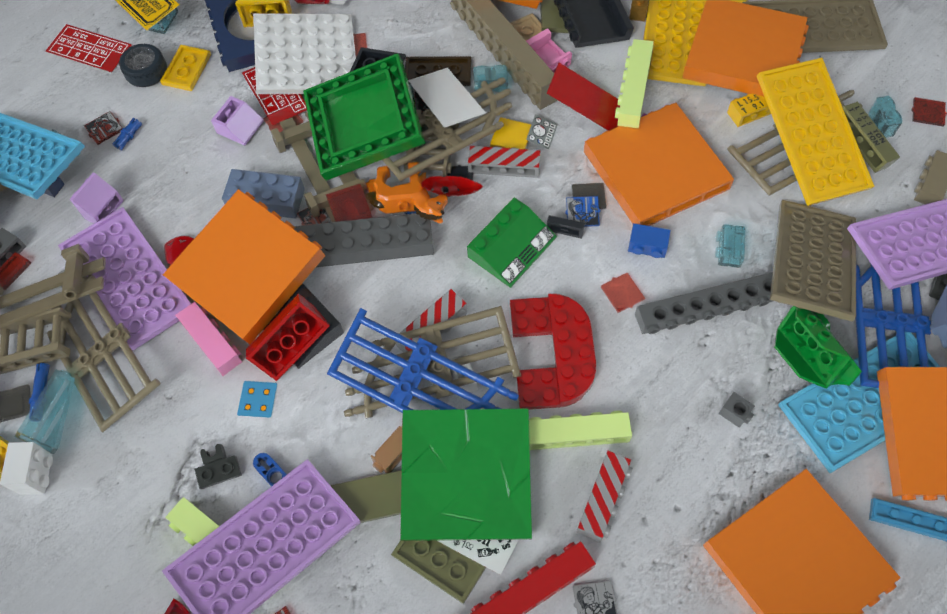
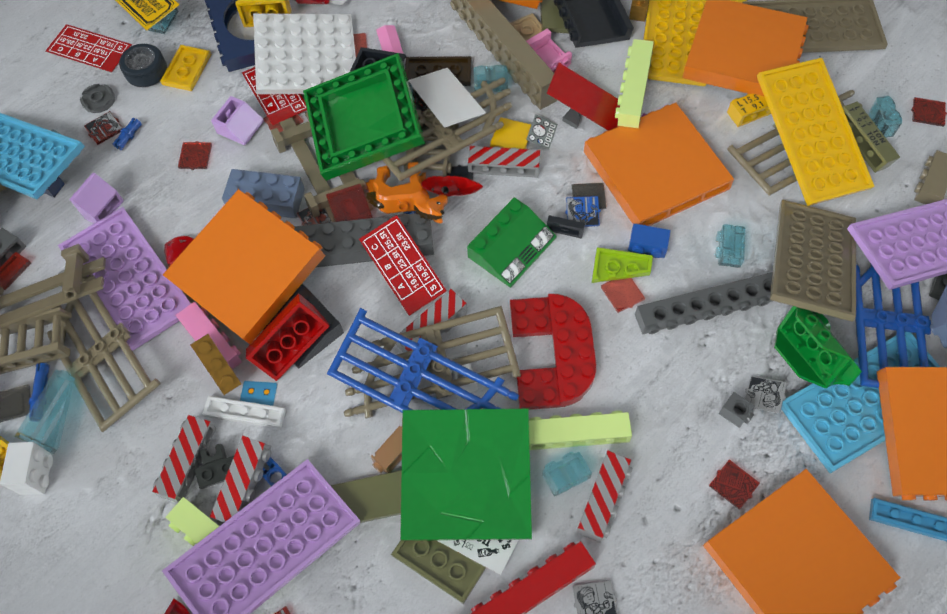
none -> dark grey tile [80,84,115,113]
none -> light grey brick [152,415,216,503]
none -> clear red piece [178,141,212,170]
none -> pearl gold arch [190,334,241,395]
none -> white tile [202,396,286,429]
none -> light grey brick [210,435,271,523]
none -> red sticker [359,215,447,316]
none -> bright pink piece [376,25,403,54]
none -> clear light blue brick [542,452,592,497]
none -> dark grey tile [562,108,580,129]
none -> lime wing [591,247,653,283]
none -> clear red piece [709,460,760,510]
none -> piece [745,376,787,413]

